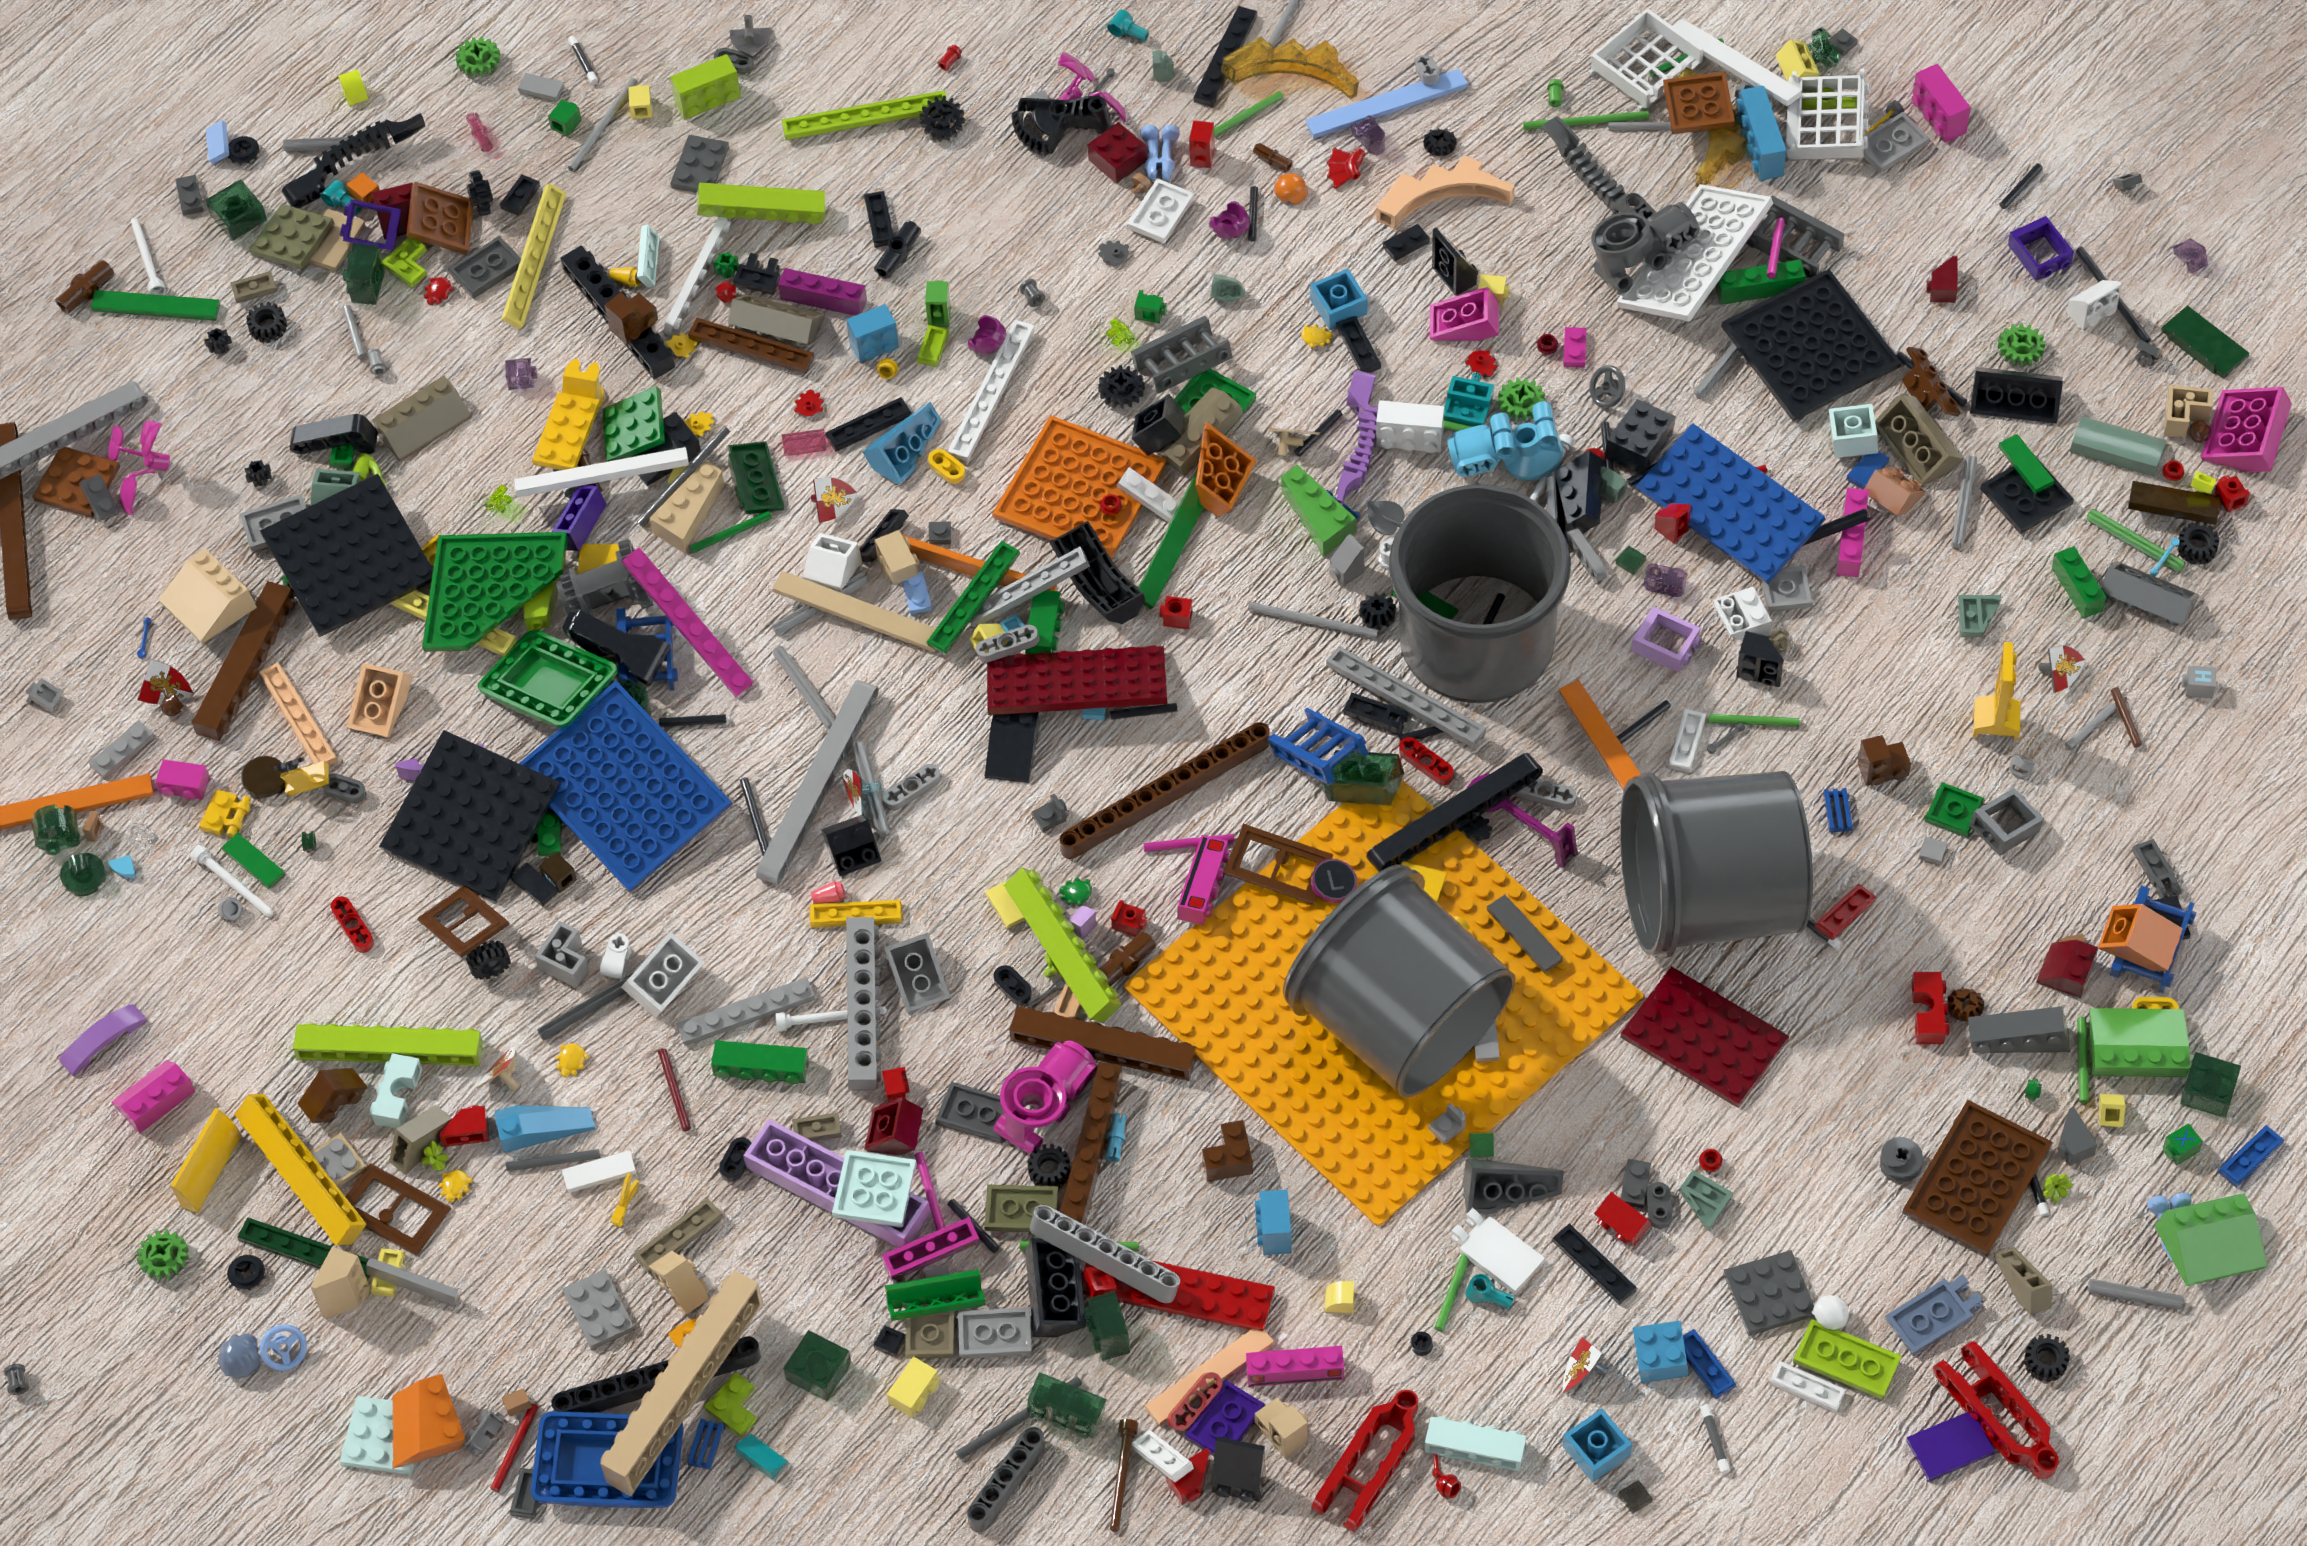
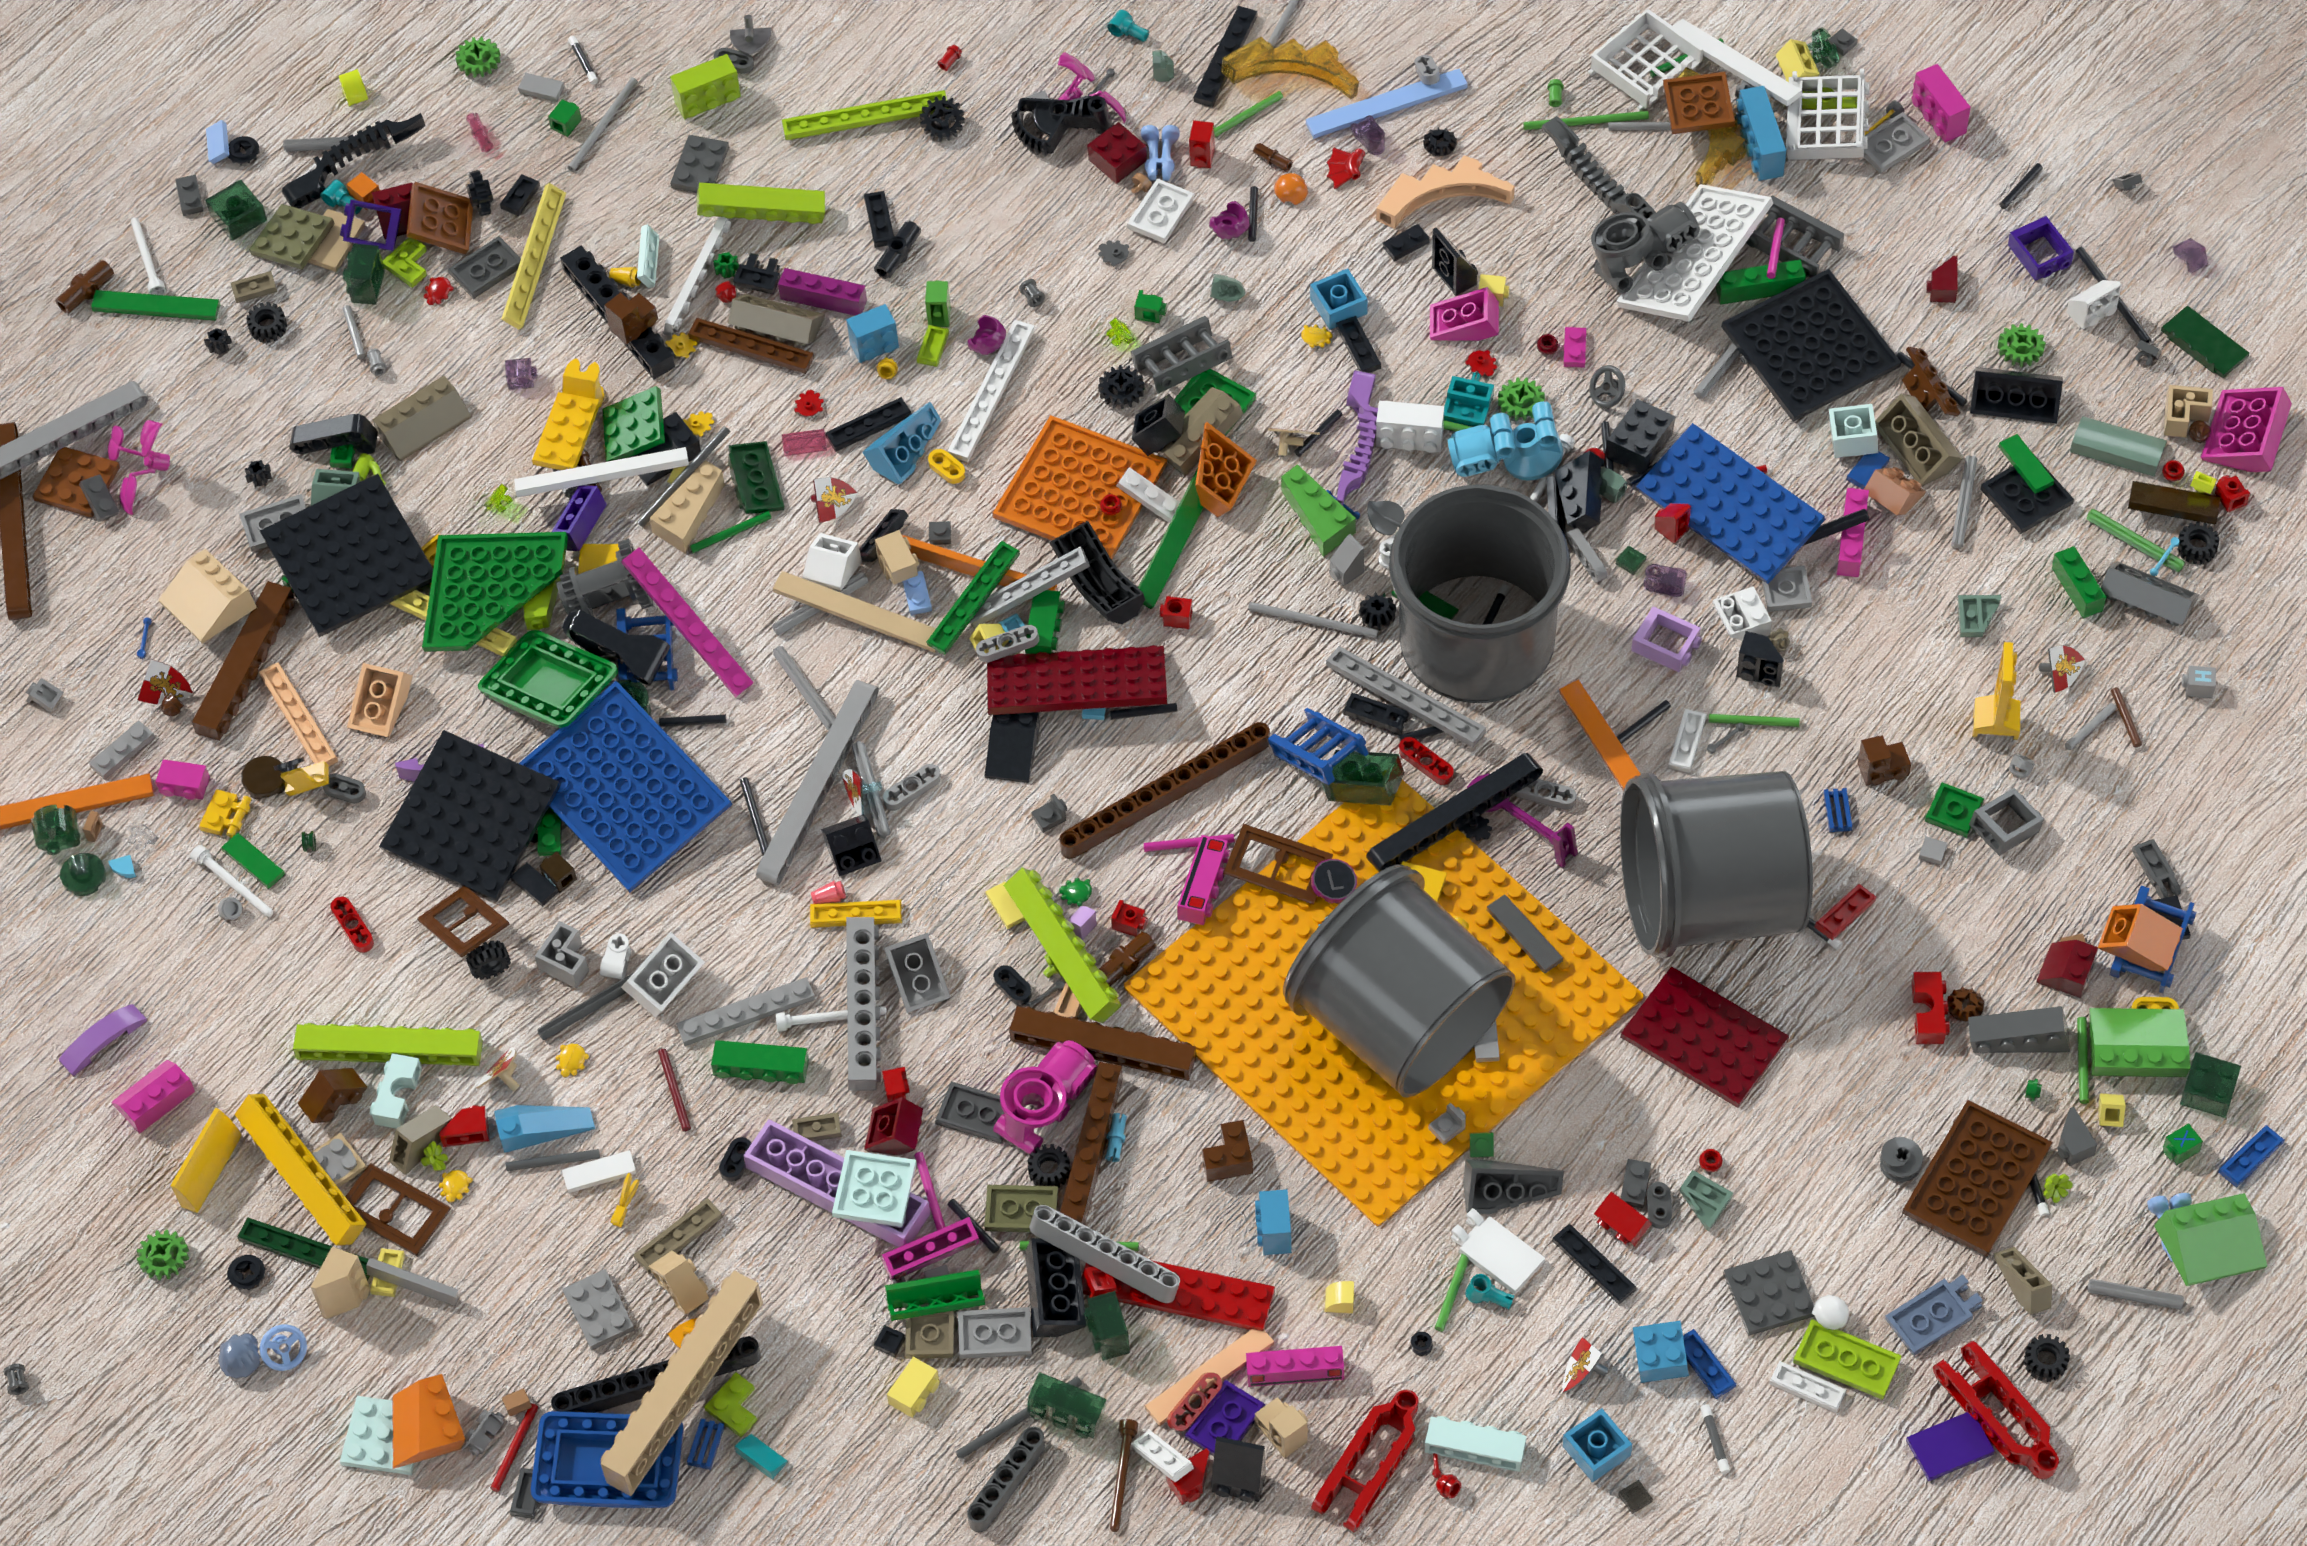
light yellow brick [628,85,653,119] -> none
clear green brick [783,1330,852,1401] -> none

